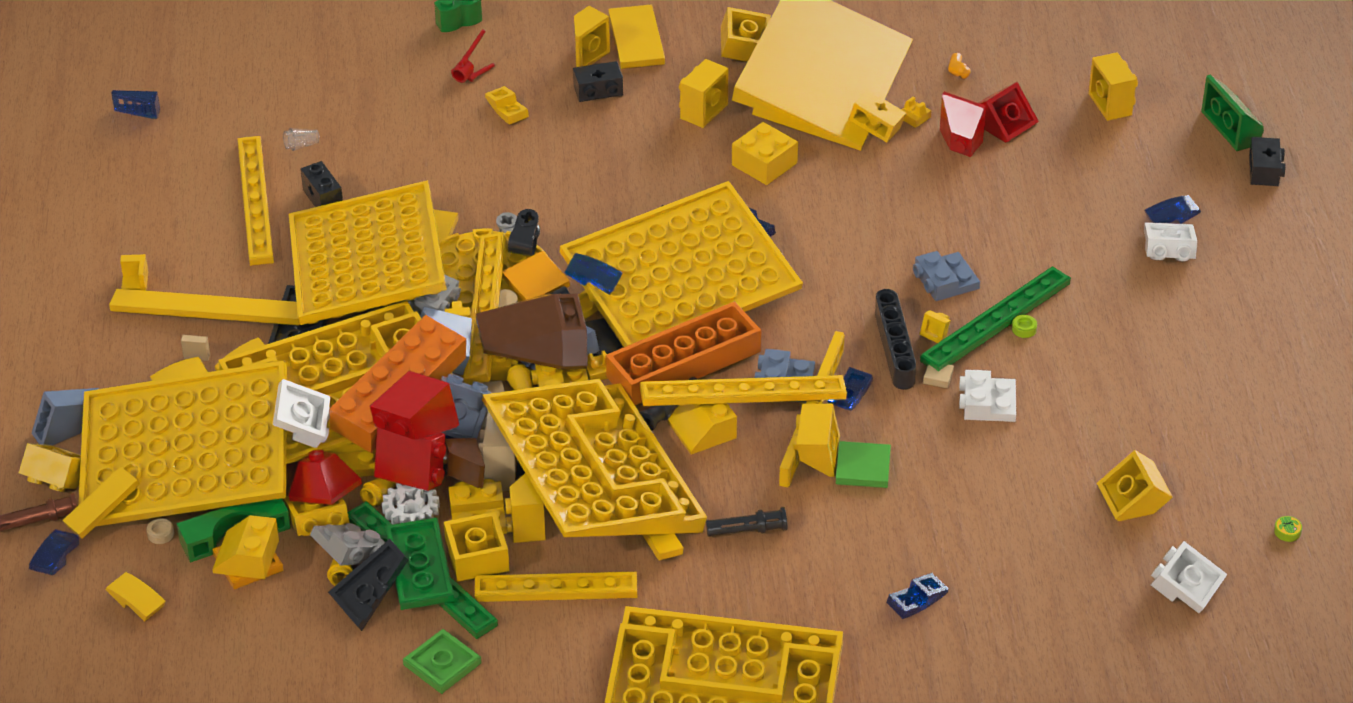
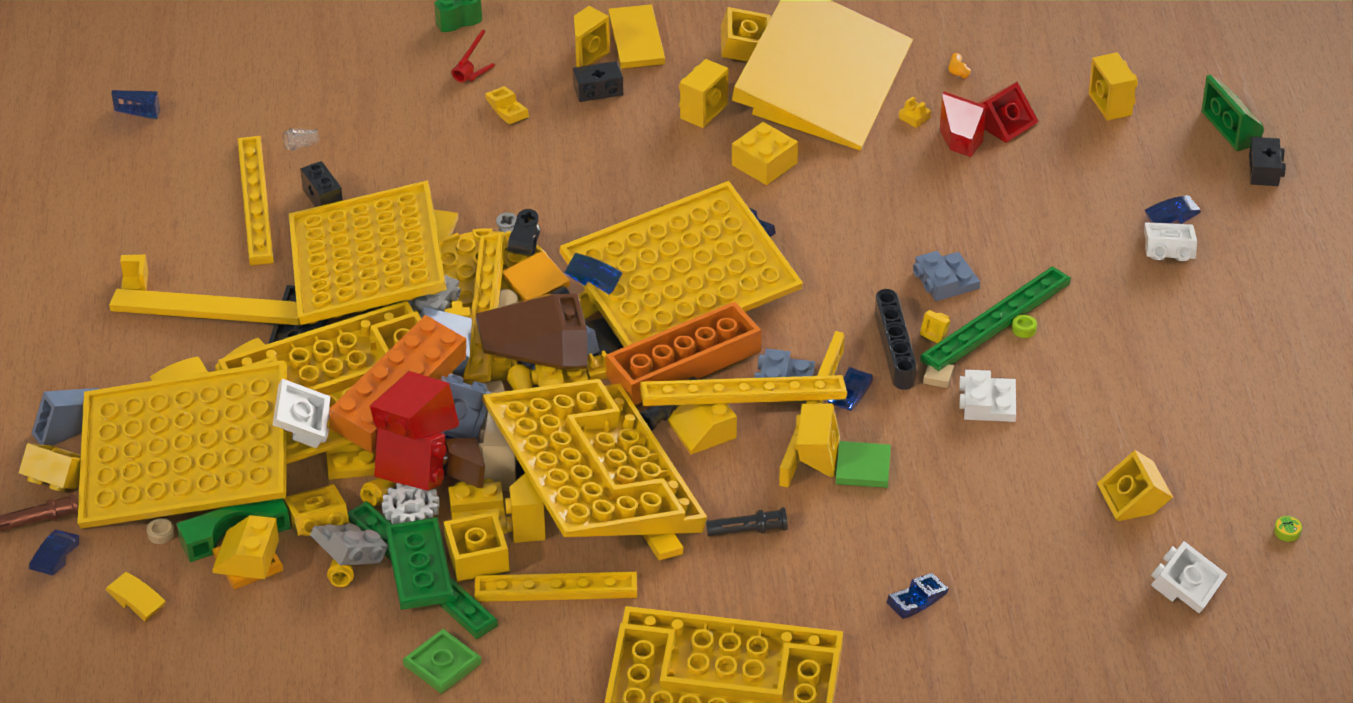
yellow tile [62,466,140,539] -> none
tan tile [181,335,210,361] -> none
red slope [289,449,362,505] -> none
black wing [328,539,408,631] -> none
yellow brick [848,89,906,143] -> none

